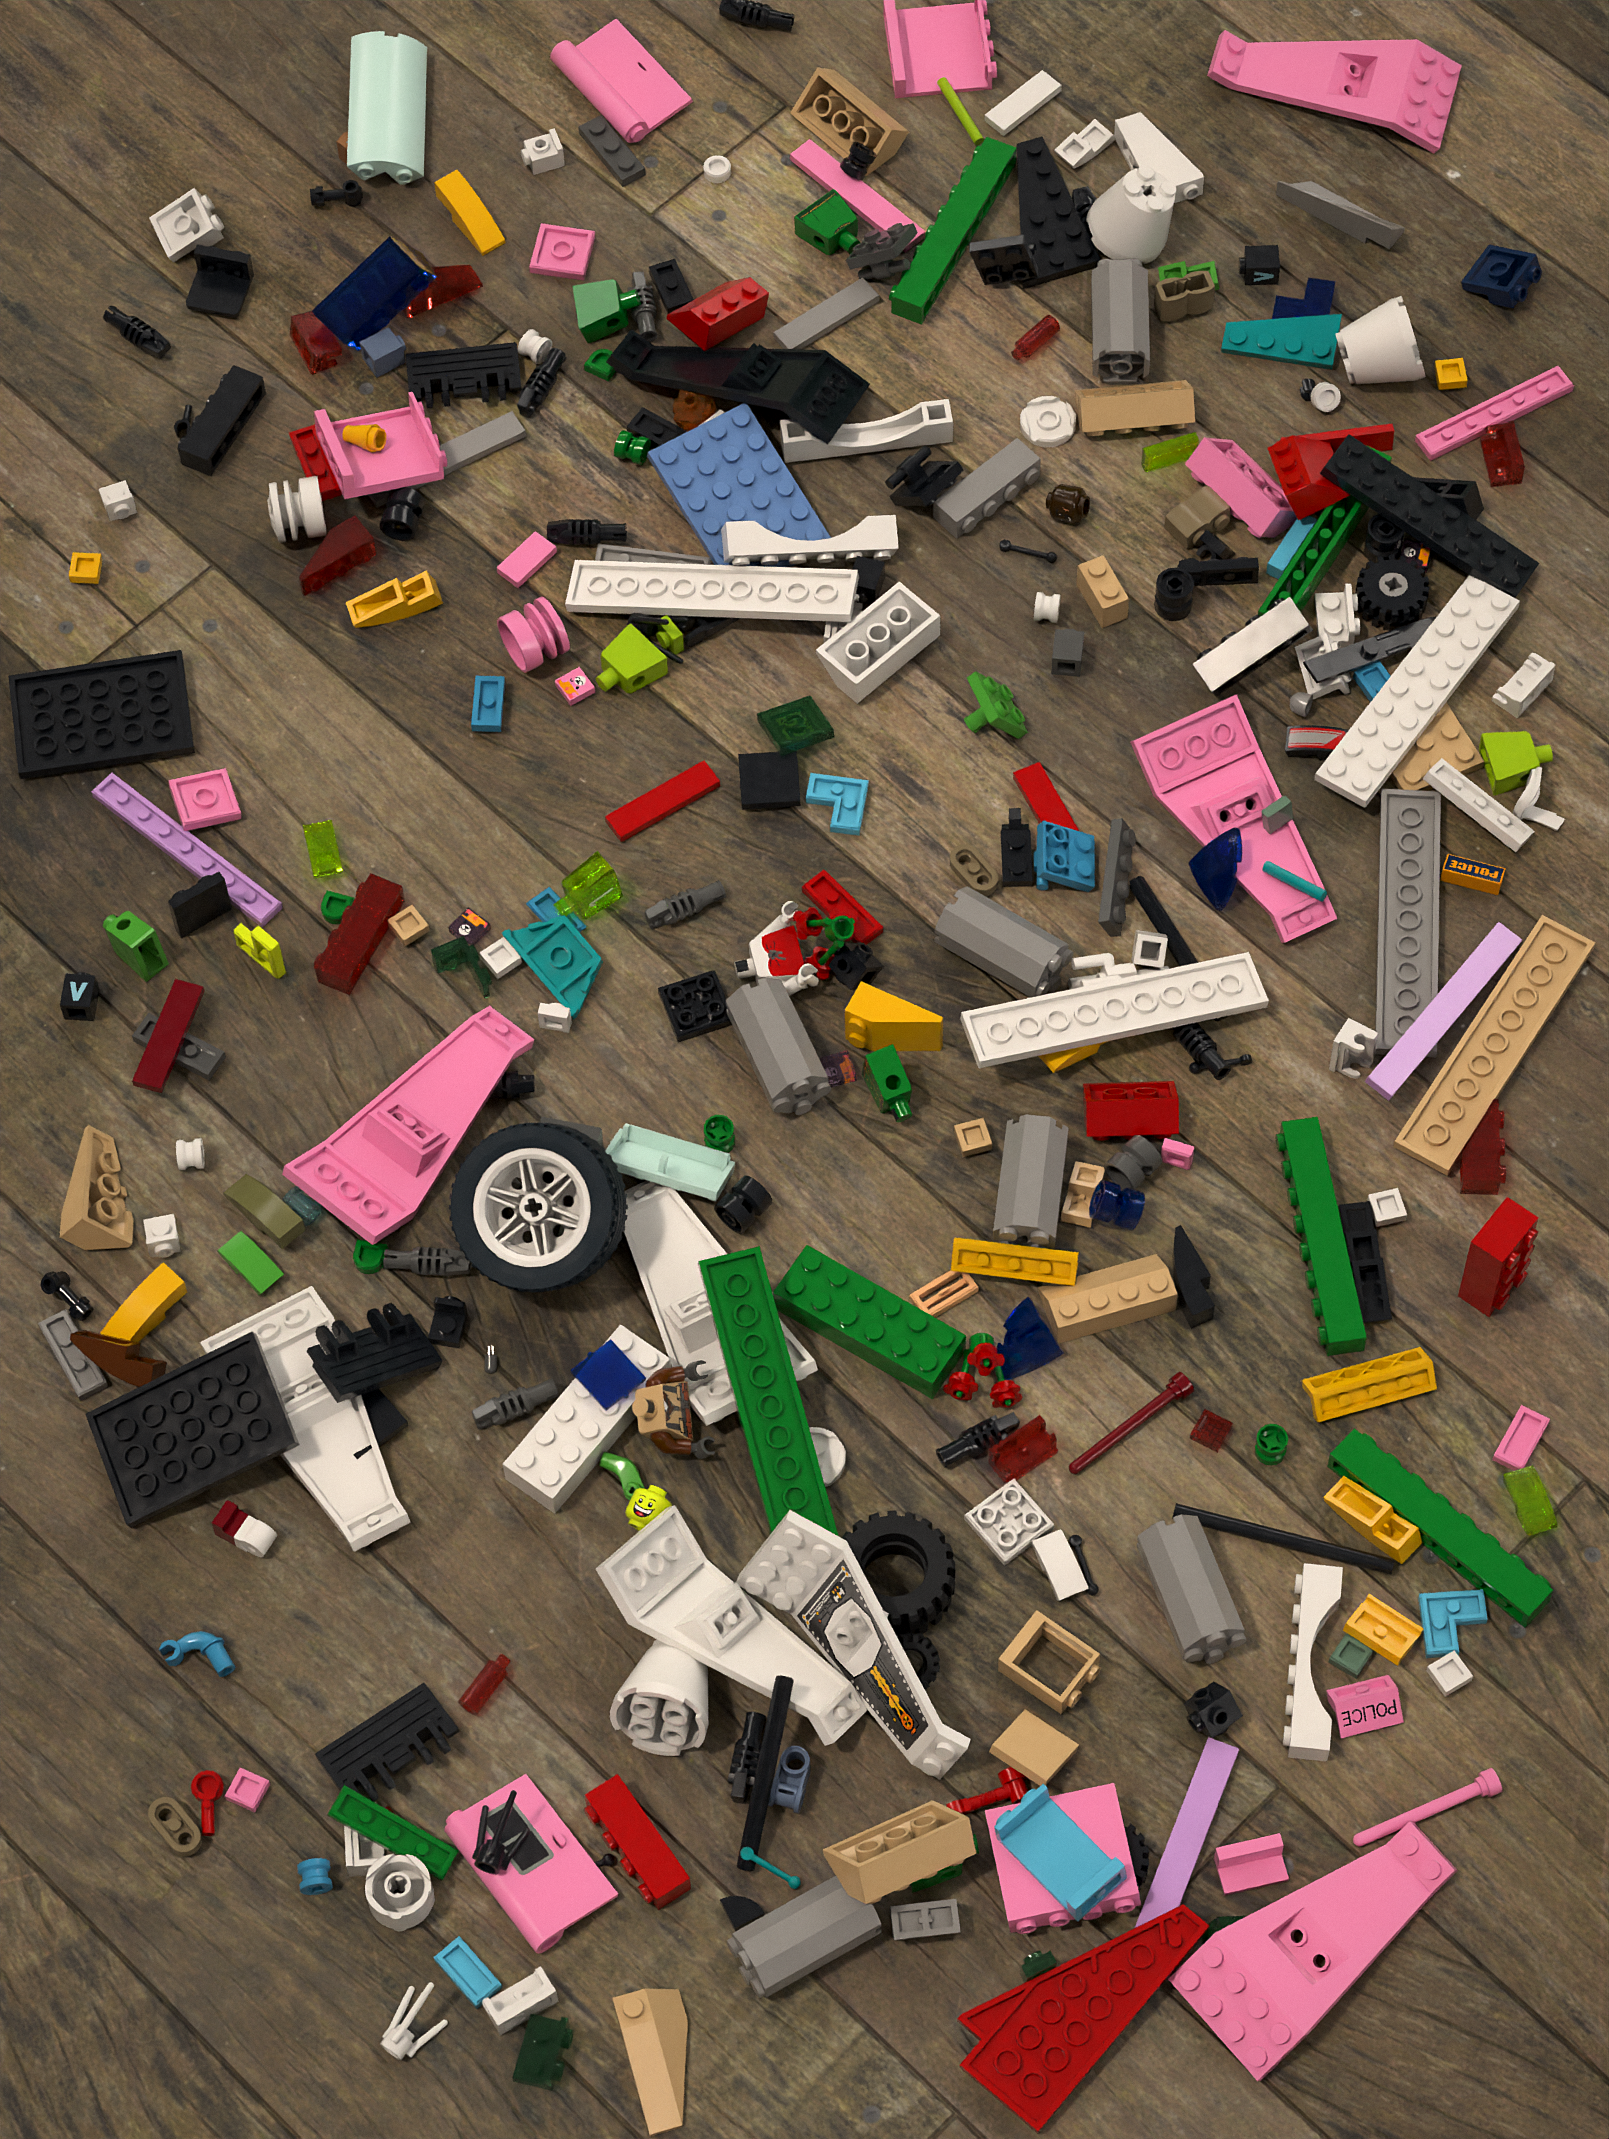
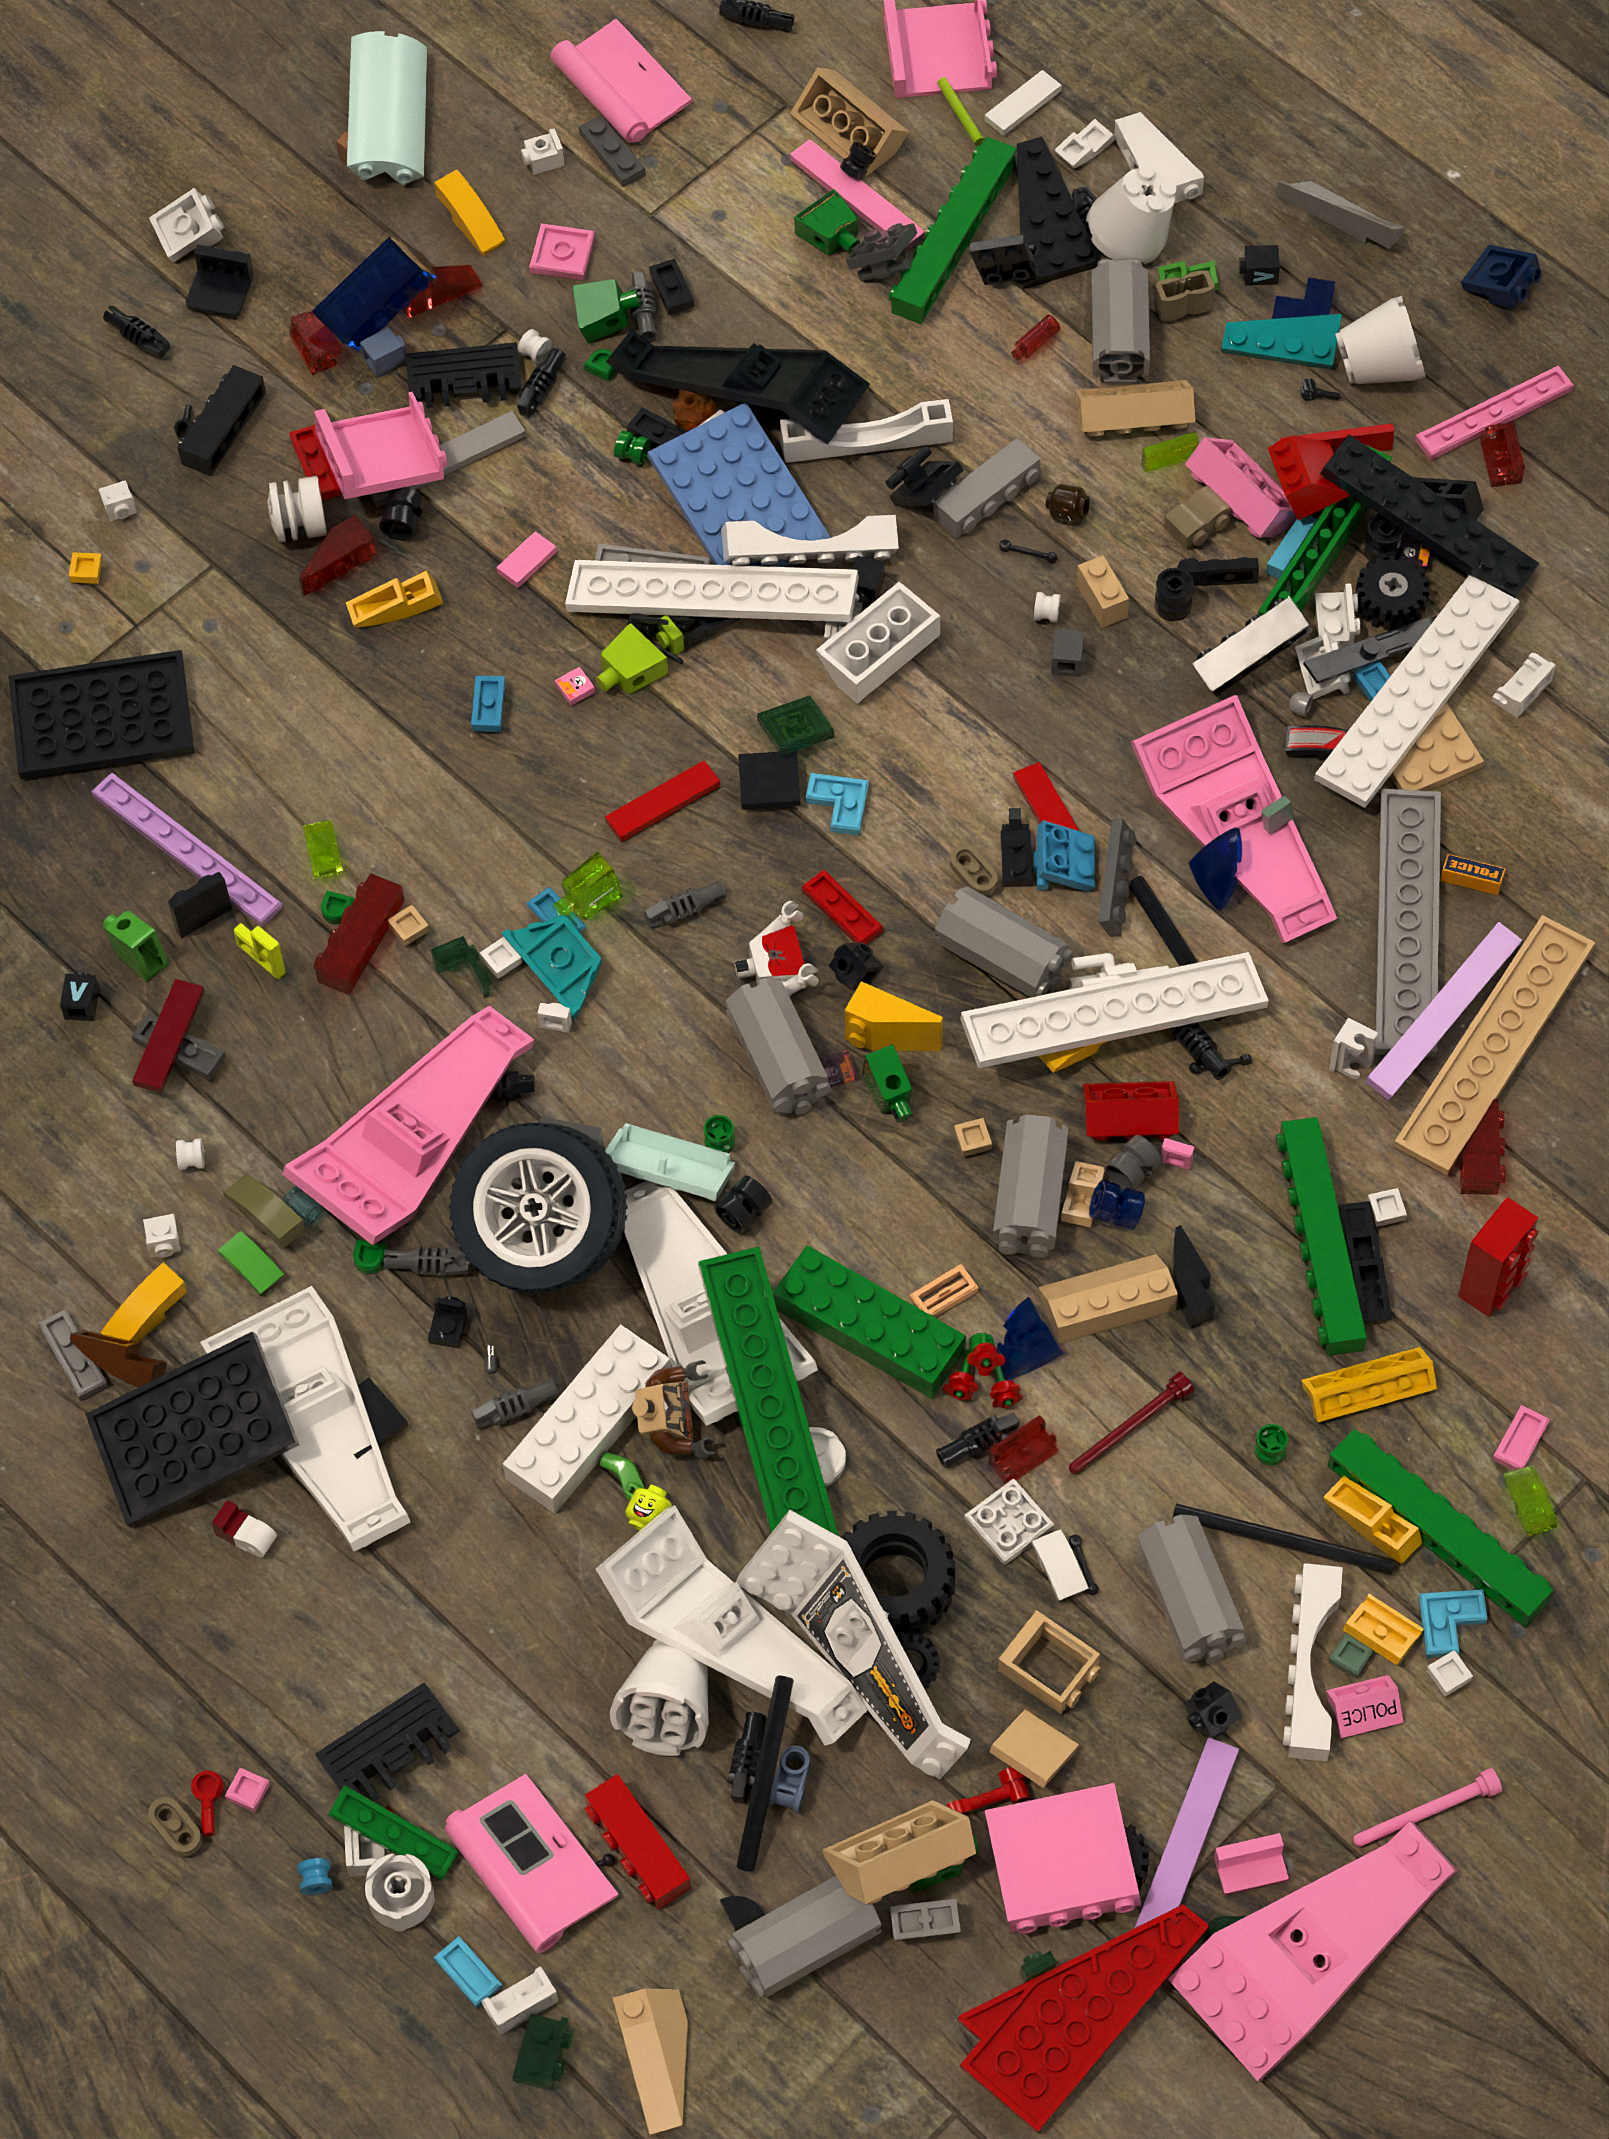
black bar [40,1271,94,1321] -> none
tan wedge [60,1125,134,1250] -> none
dark azure piece [159,1631,236,1677] -> none
bright pink tile [169,768,241,831] -> none
black hinge [306,1303,443,1403] -> none
black bar [310,180,363,207] -> none
yellow cone [342,424,386,452] -> none
white plant [380,1982,448,2060] -> none
tile [448,907,491,948] -> none
clear red cylinder [458,1654,511,1716] -> none
black plant [472,1790,530,1874] -> none
bright pink wheel [497,596,570,673] -> none
black hinge [547,519,627,545] -> none
clear blue piece [570,1339,646,1411] -> none
black tile [658,970,732,1042] -> none
red slope [666,277,769,351] -> none
white tile [703,156,731,183] -> none
teal hinge [740,1847,801,1889] -> none
light grey tile [773,278,879,349] -> none
plant [793,907,857,980] -> none
yellow fence [951,1237,1079,1286] -> none
bright green plate [964,671,1028,739] -> none
medium azure panel [994,1784,1127,1922] -> none
white tile [1020,396,1076,447] -> none
white brick [1131,930,1168,968] -> none
clear red tile [1190,1409,1233,1453] -> none
black tile [1196,530,1236,560] -> none
bright pink wing [1207,30,1462,154] -> none
teal piece [1262,861,1327,902] -> none
white tile [1311,382,1341,412] -> none
white plate [1423,758,1535,852] -> none
yellow plate [1434,358,1468,390] -> none
lime torso [1479,731,1553,796] -> none
white piece [1513,767,1565,831] -> none

